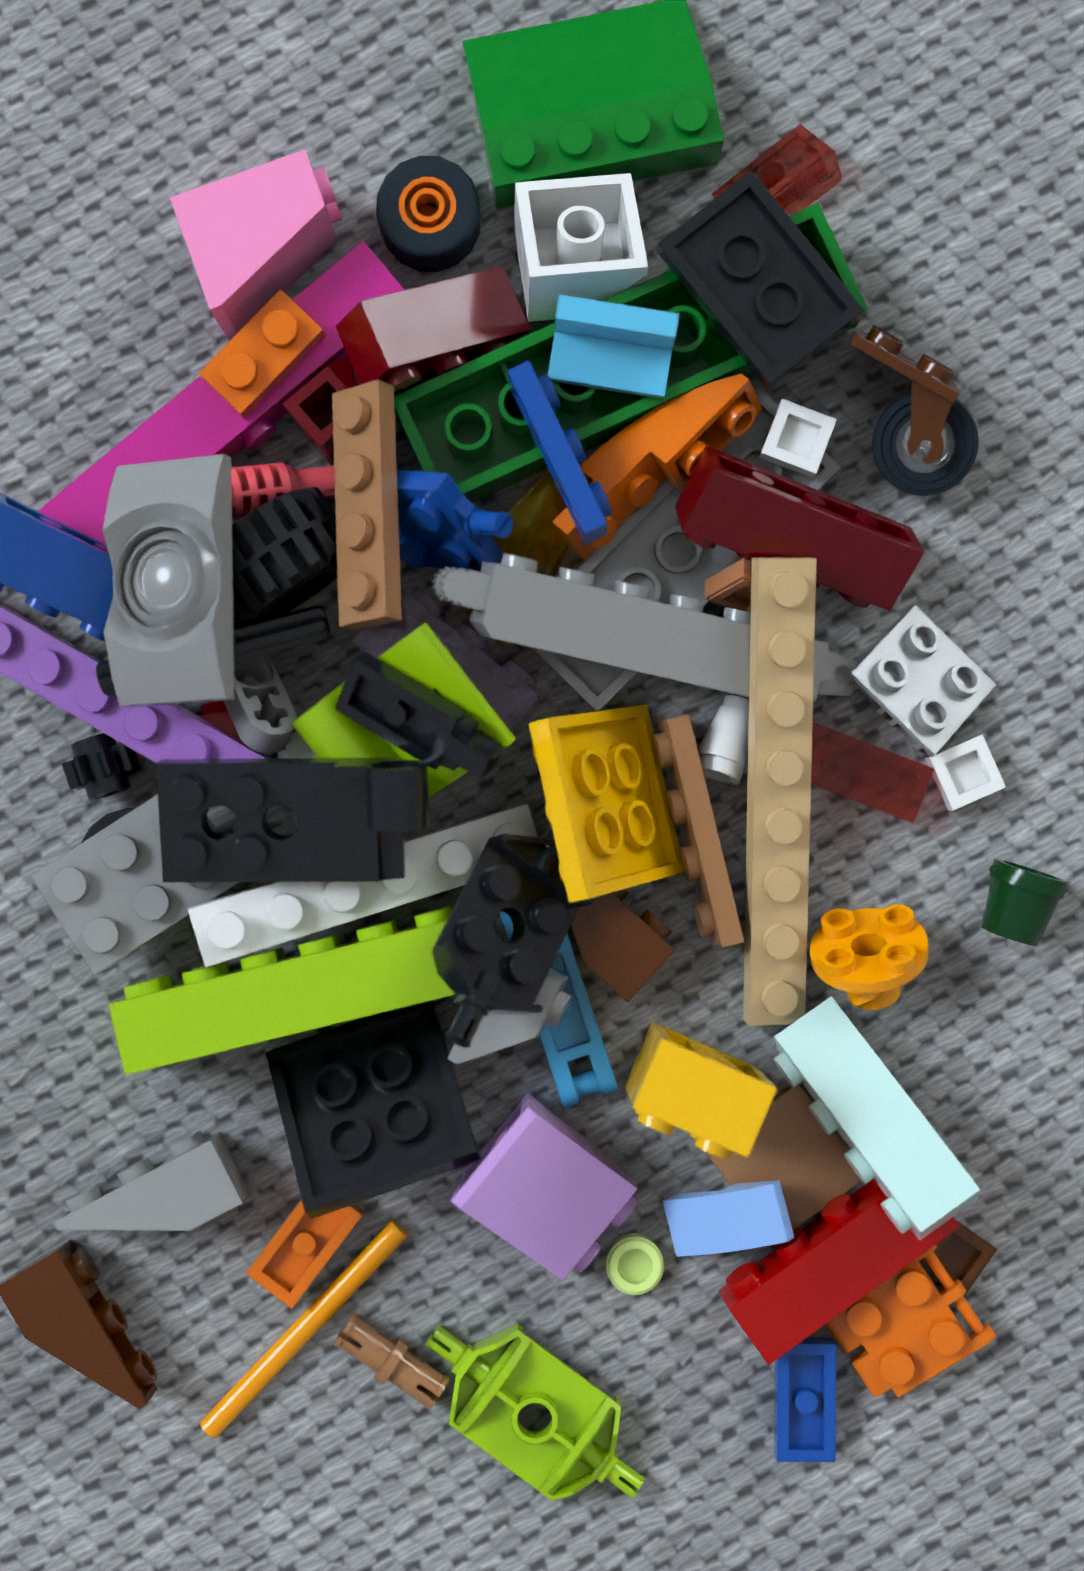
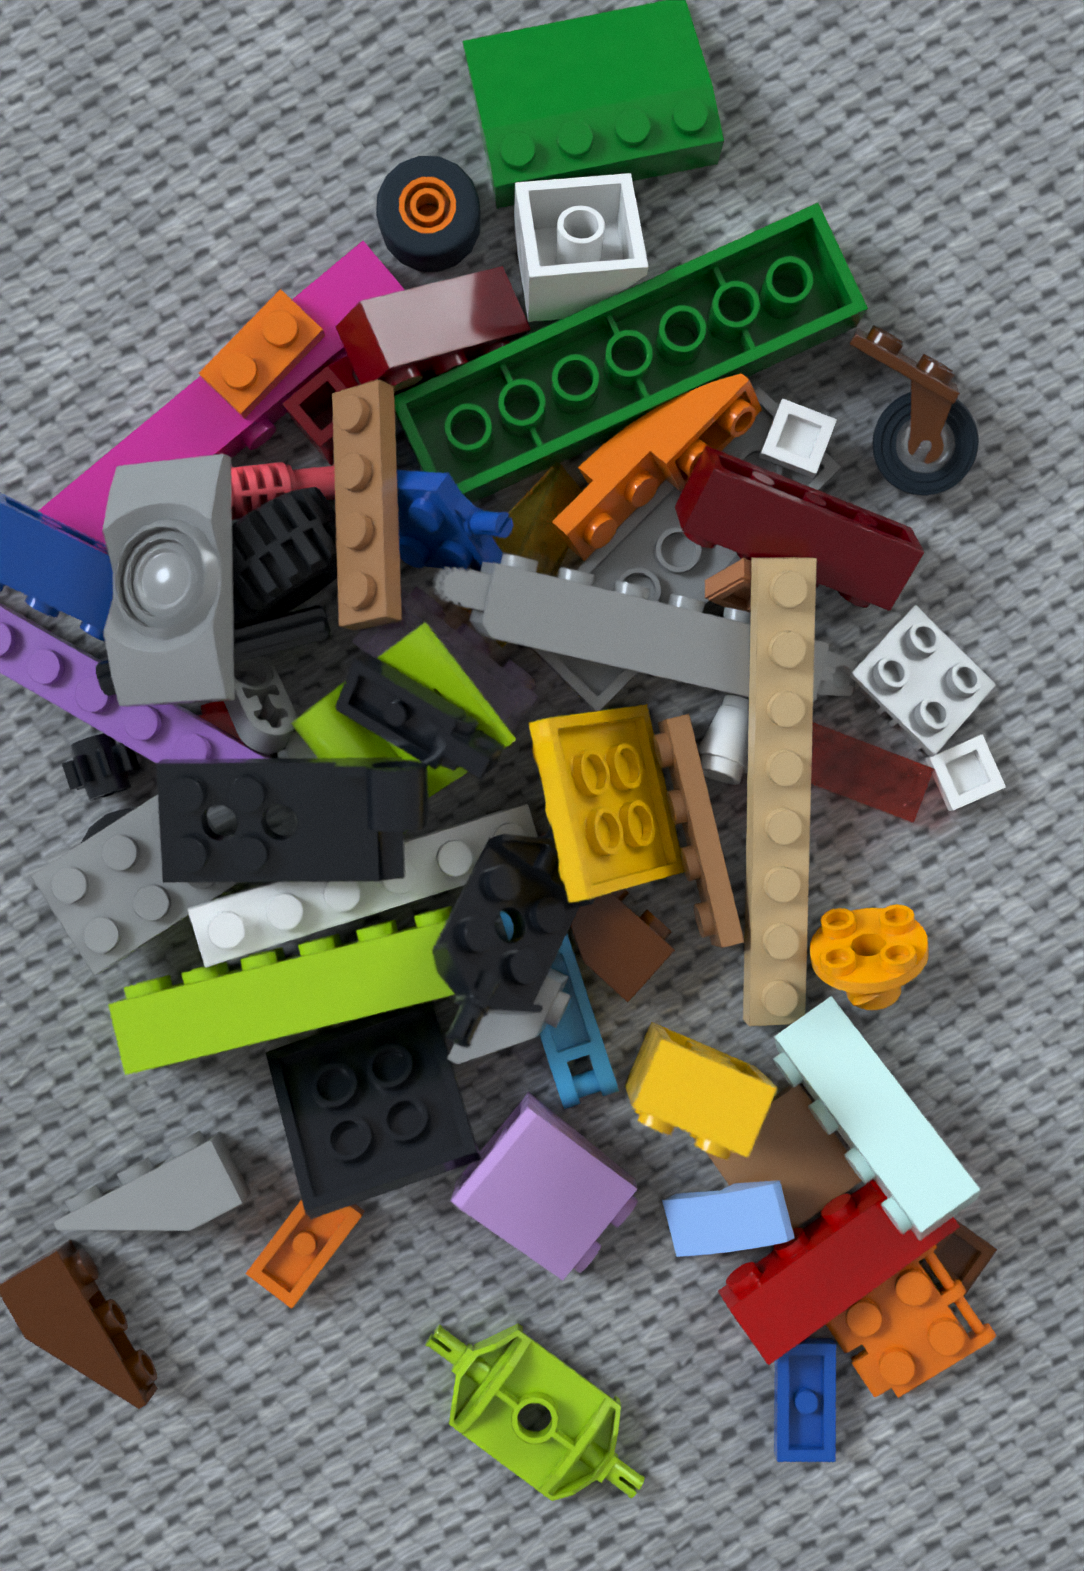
bright pink slope [170,150,342,340] -> none
light orange axle [200,1219,409,1439] -> none
medium nougat pin [333,1312,450,1410] -> none
blue plate [507,360,612,545] -> none
medium azure panel [548,294,679,399] -> none
yellowish green tile [606,1233,664,1295] -> none
black plate [656,170,864,390] -> none
clear red slope [712,124,842,216] -> none
dark green piece [981,859,1069,946] -> none

